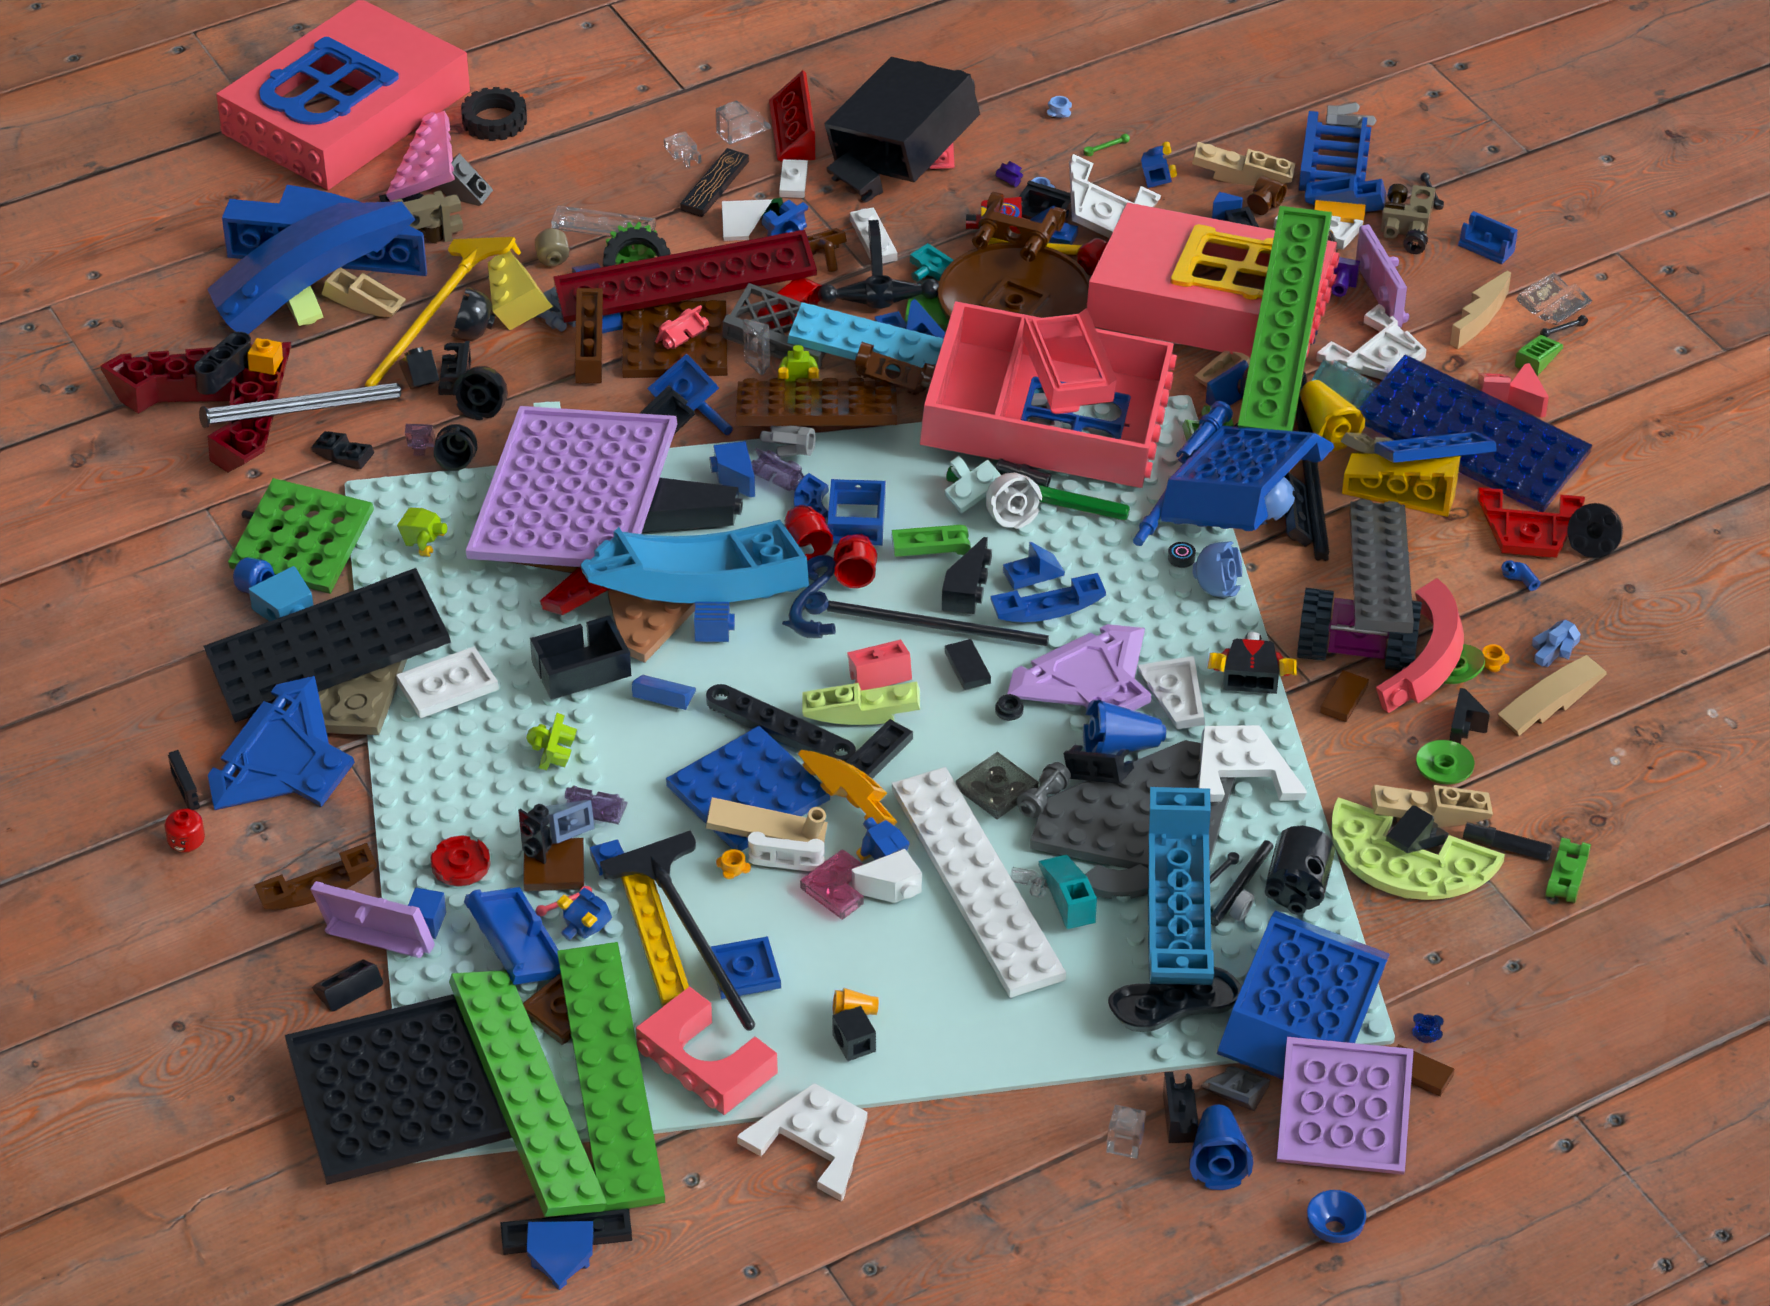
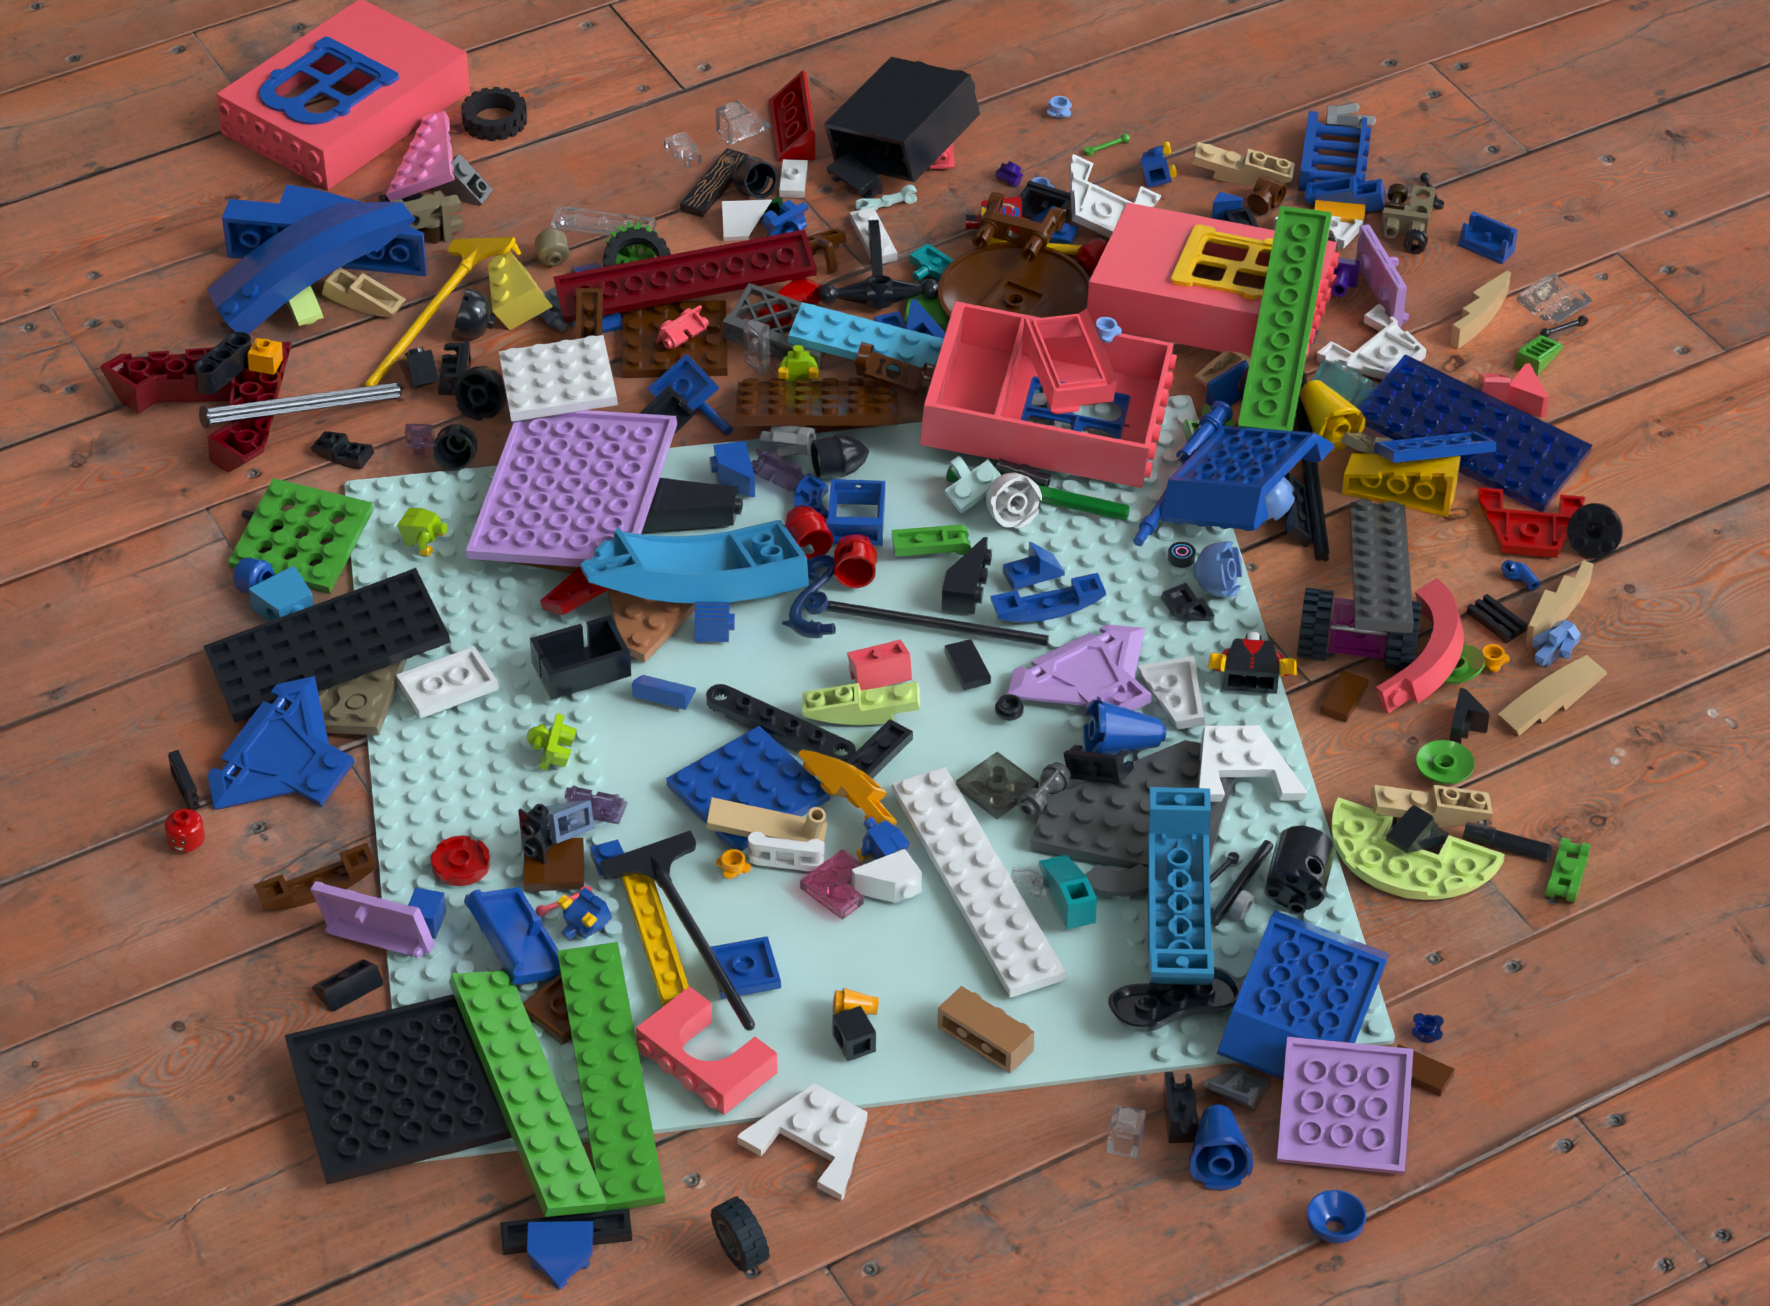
none -> white plate [499,335,618,422]
none -> black wheel [710,1196,770,1273]
none -> black helmet [733,156,778,198]
none -> black helmet [810,434,869,479]
none -> light aqua piece [856,185,917,211]
none -> medium nougat brick [938,986,1034,1074]
none -> light blue plate [1095,317,1122,343]
none -> black slope [1161,583,1215,622]
none -> black tile [1467,594,1527,643]
none -> tan slope [1526,561,1594,647]

